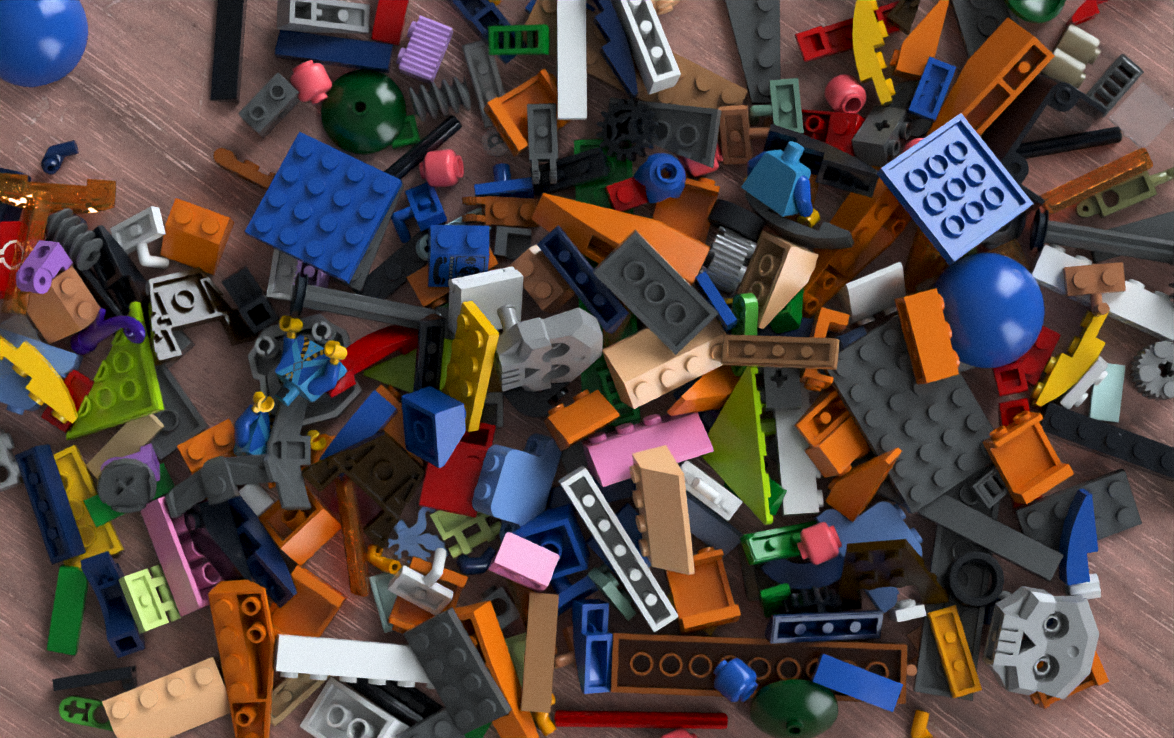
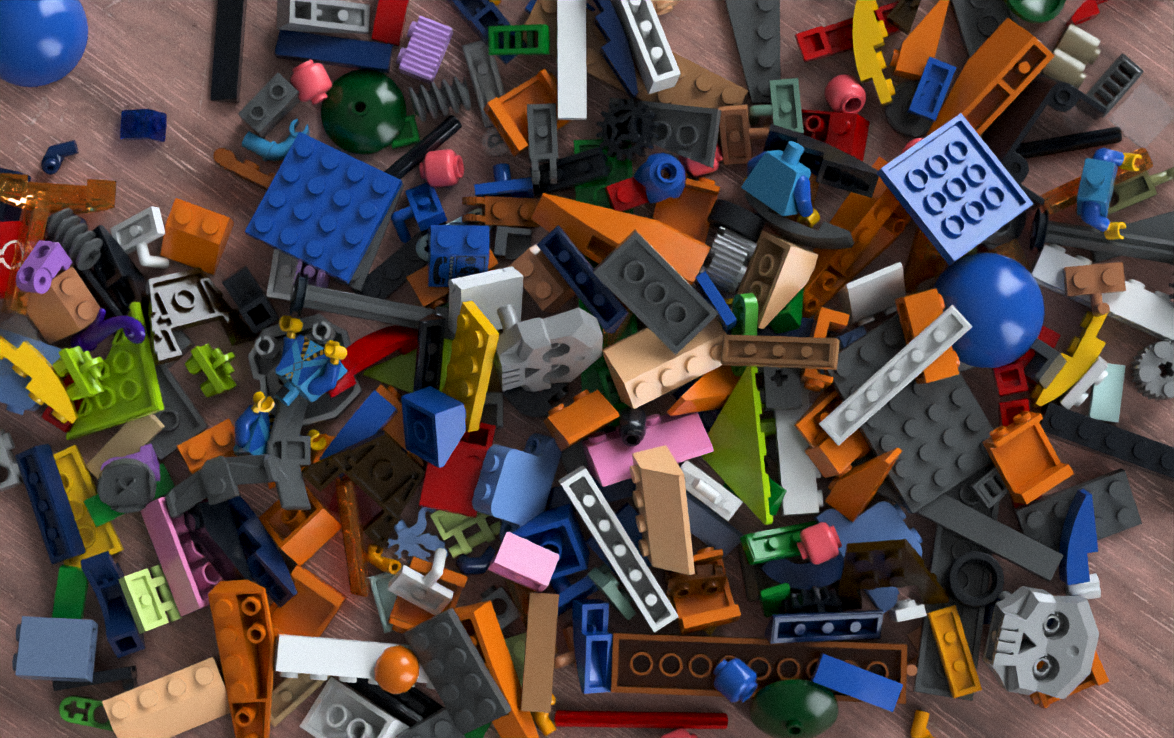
white piece [239,483,274,517] -> none
dark grey brick [851,105,912,167] -> none
none -> sand blue brick [12,616,99,683]
none -> lime hips [52,346,104,401]
none -> clear blue bracket [120,109,167,142]
none -> lime hips [185,343,237,398]
none -> dark azure piece [241,119,310,162]
none -> orange hair [374,645,420,694]
none -> black plant [619,406,646,446]
none -> reddish brown hinge [664,563,727,598]
none -> white tile [819,305,973,446]
none -> dark grey panel [1024,338,1067,389]
none -> torso [1077,148,1142,240]

